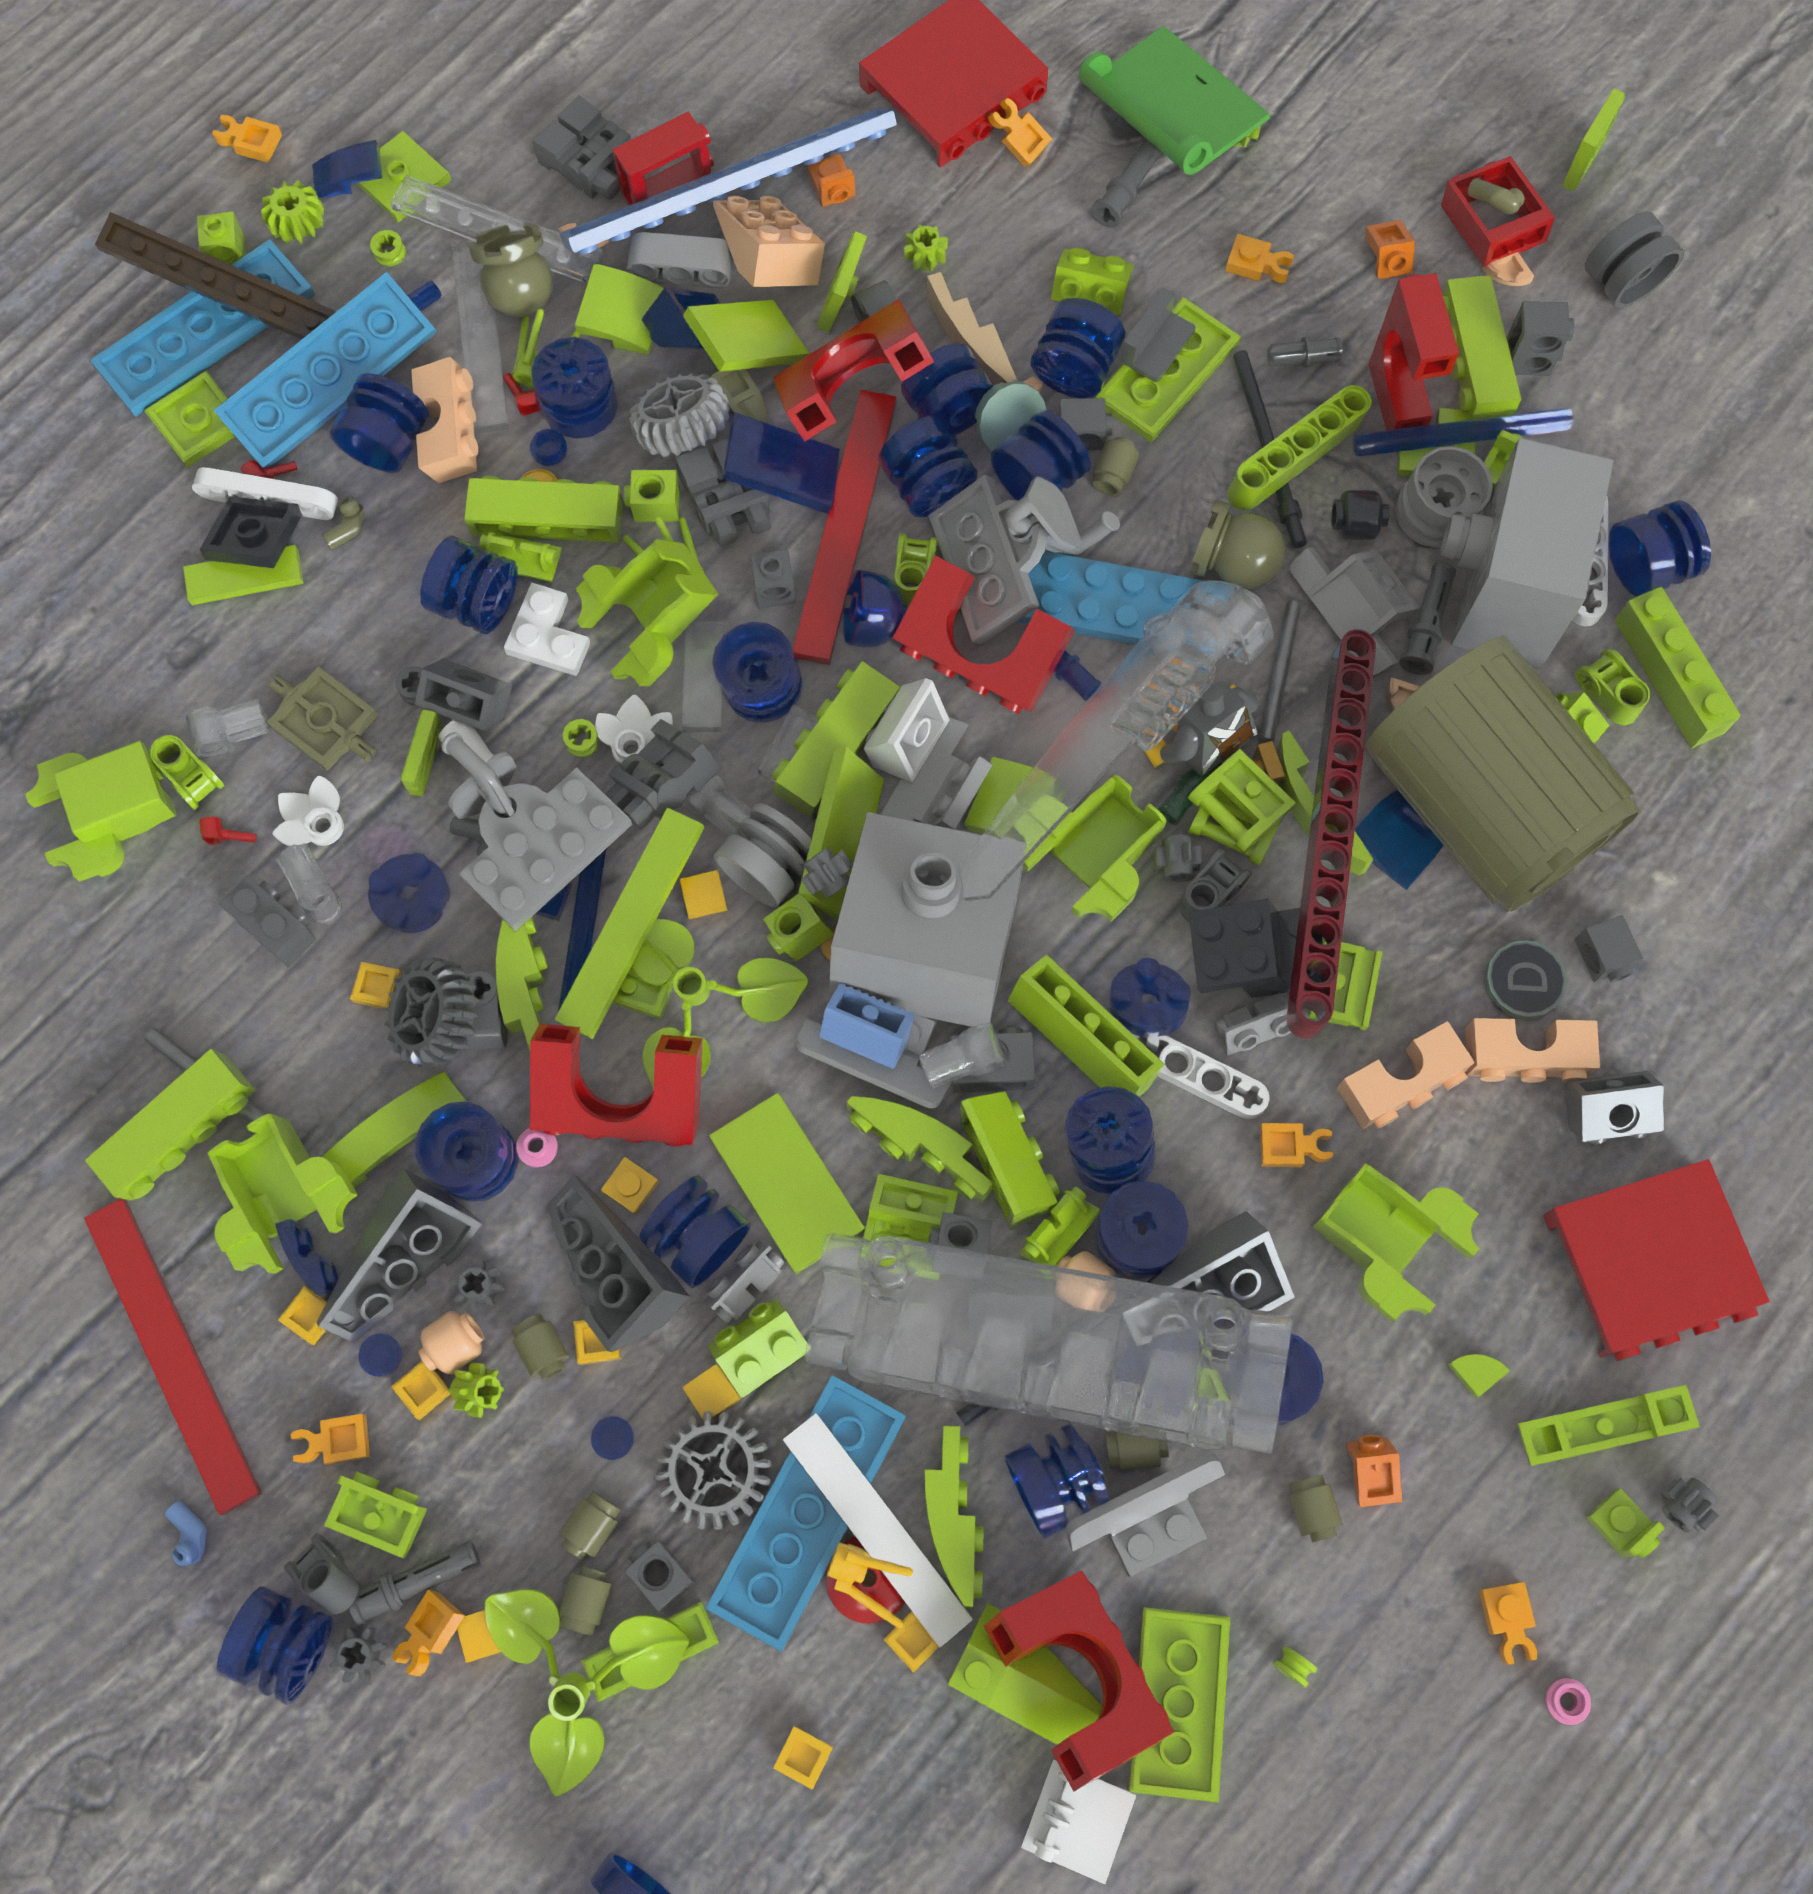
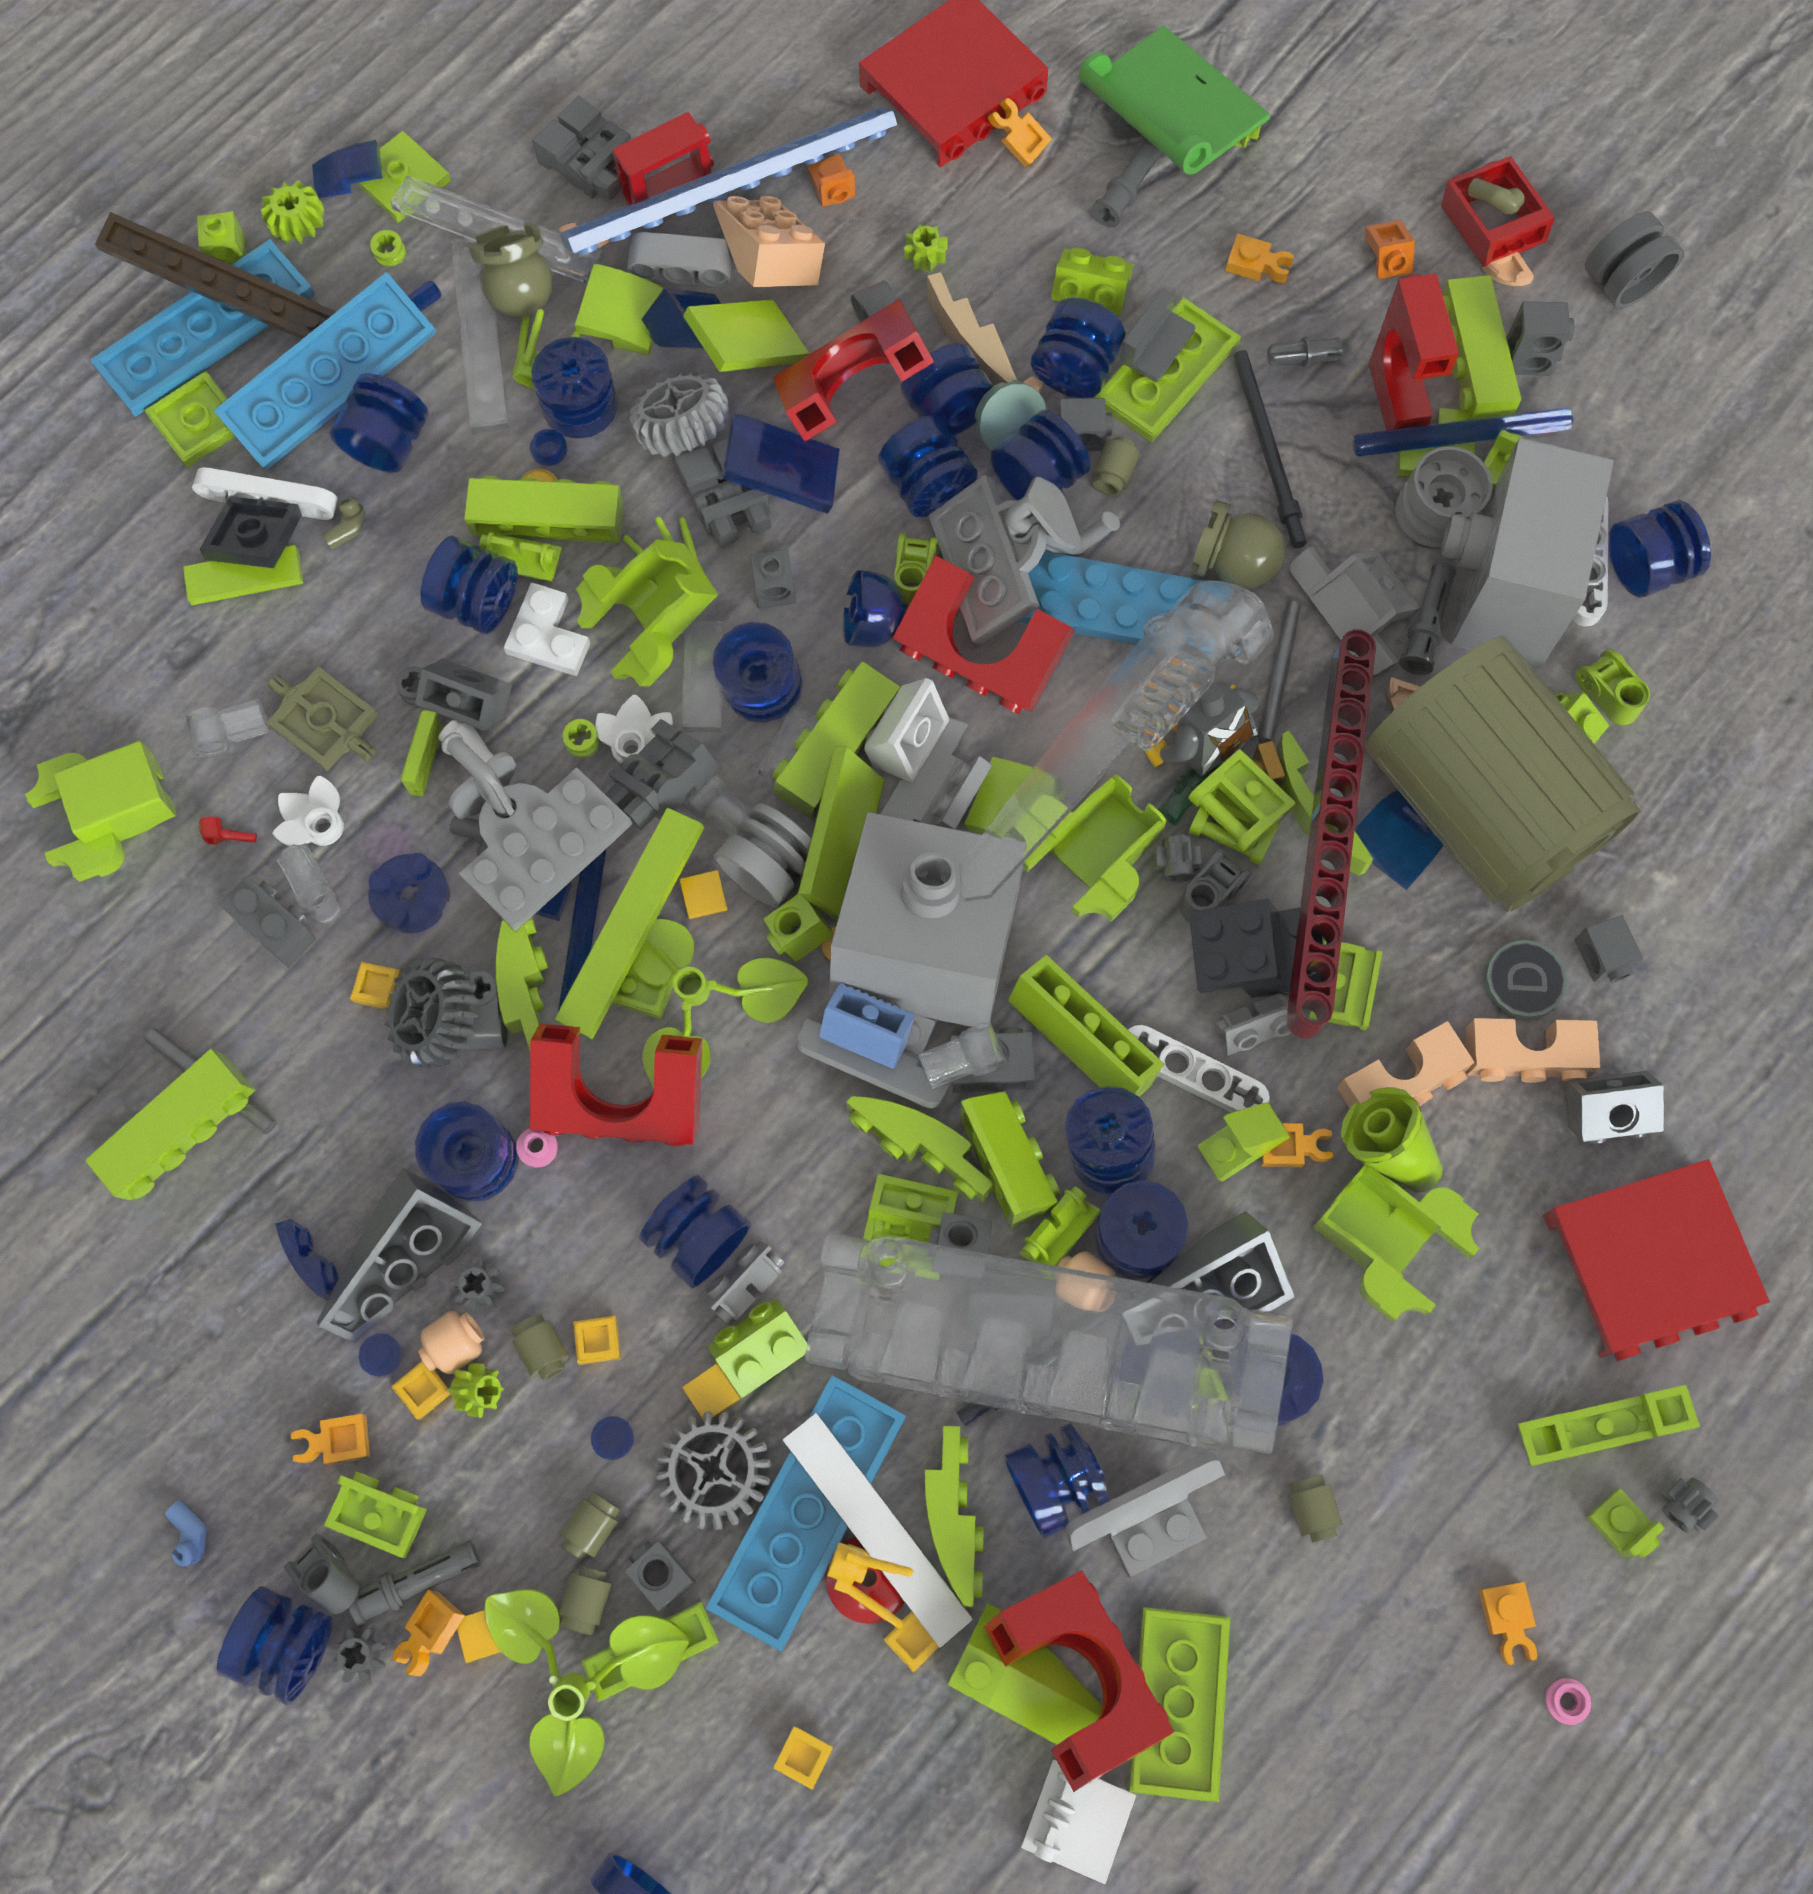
red tile [84,1198,262,1515] -> none
lime piece [150,735,225,811] -> none
lime piece [208,1114,358,1274] -> none
light orange plate [212,115,282,163] -> none
red hand [241,460,298,478] -> none
yellow tile [278,1286,327,1345] -> none
lime slope [322,1072,469,1189] -> none
light nougat arch [411,357,479,483] -> none
red hand [503,373,540,416] -> none
dark grey wedge [547,1175,690,1352] -> none
yellow plate [601,1157,660,1216] -> none
lime brick [624,470,680,522] -> none
olive plate [709,369,767,433] -> none
lime tile [709,1093,865,1275] -> none
red tile [792,389,897,665] -> none
dark grey gear [801,847,853,898] -> none
lime plate [817,231,867,333] -> none
clear blue axle [1054,650,1102,701] -> none
olive brick [1106,1423,1169,1470] -> none
clear blue plate [1109,958,1191,1037] -> none
lime beam [1226,385,1372,510] -> none
lime bush [1272,1646,1318,1688] -> none
black head [1331,490,1389,540] -> none
orange bracket [1346,1434,1402,1507] -> none
lime tile [1447,1354,1510,1398] -> none
lime tile [1562,88,1625,192] -> none
lime brick [1614,586,1741,749] -> none
none -> lime slope [1197,1102,1291,1182]
none -> lime cone [1341,1087,1443,1192]

